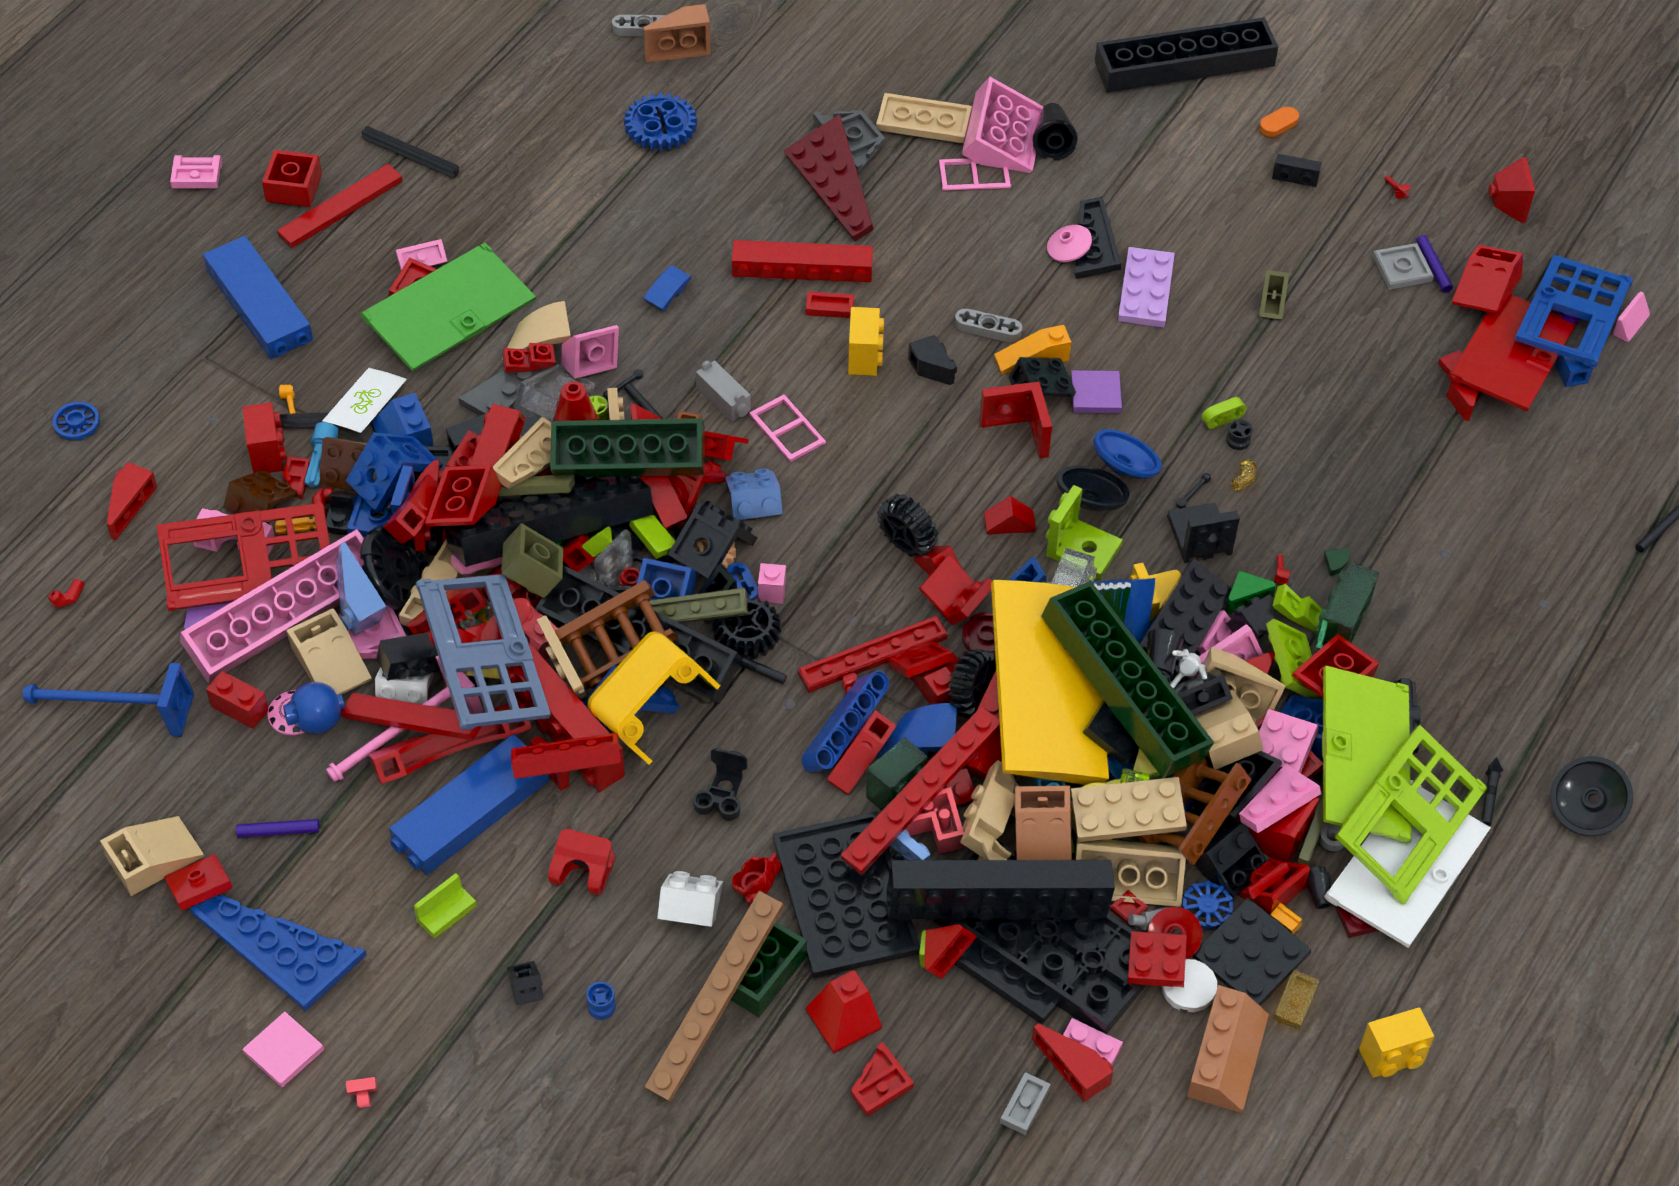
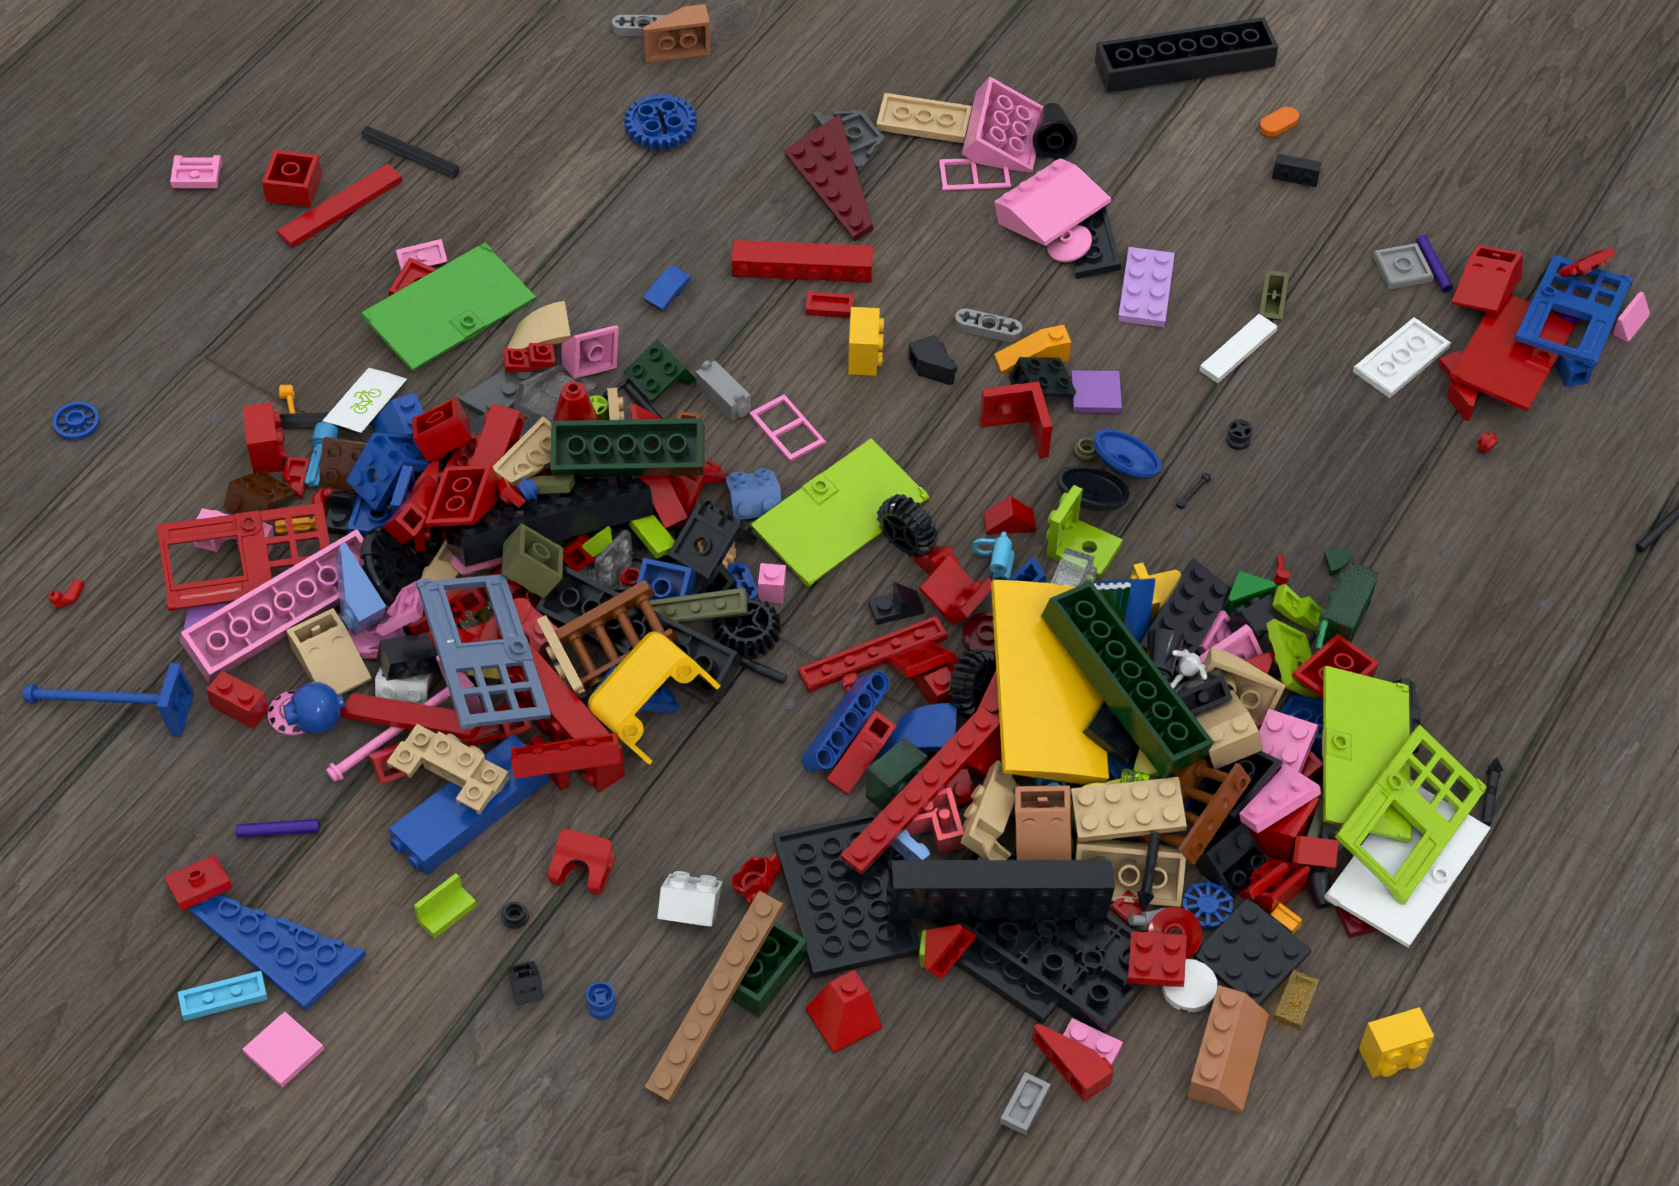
tan slope [100,816,204,896] -> none
red slope [107,462,157,541] -> none
blue brick [203,236,313,360] -> none
coral tile [346,1077,378,1108] -> none
black piece [693,748,748,821] -> none
red panel [705,431,749,461] -> none
red wing [851,1042,914,1117] -> none
black bracket [1167,502,1240,563] -> none
lime beam [1201,397,1247,429] -> none
clear yellow arm [1231,459,1257,491] -> none
red hand [1384,175,1411,199] -> none
red slope [1488,158,1535,223] -> none
black dish [1551,756,1633,836] -> none
none -> medium azure plate [178,971,268,1021]
none -> bright pink wing [376,578,424,637]
none -> tan bracket [387,724,510,815]
none -> red brick [412,396,472,462]
none -> red plate [496,477,526,508]
none -> black plate [501,902,529,929]
none -> blue plate [517,477,540,501]
none -> dark green bracket [624,339,696,402]
none -> lime door [750,438,929,587]
none -> black slope [868,582,925,625]
none -> medium azure piece [972,532,1015,580]
none -> bright pink slope [994,158,1111,246]
none -> olive plate [1075,437,1098,461]
none -> black piece [1137,831,1161,912]
none -> white tile [1199,314,1277,383]
none -> red slope [1293,835,1339,868]
none -> white tile [1353,317,1451,398]
none -> red plate [1477,432,1499,454]
none -> red hinge [1559,247,1615,278]

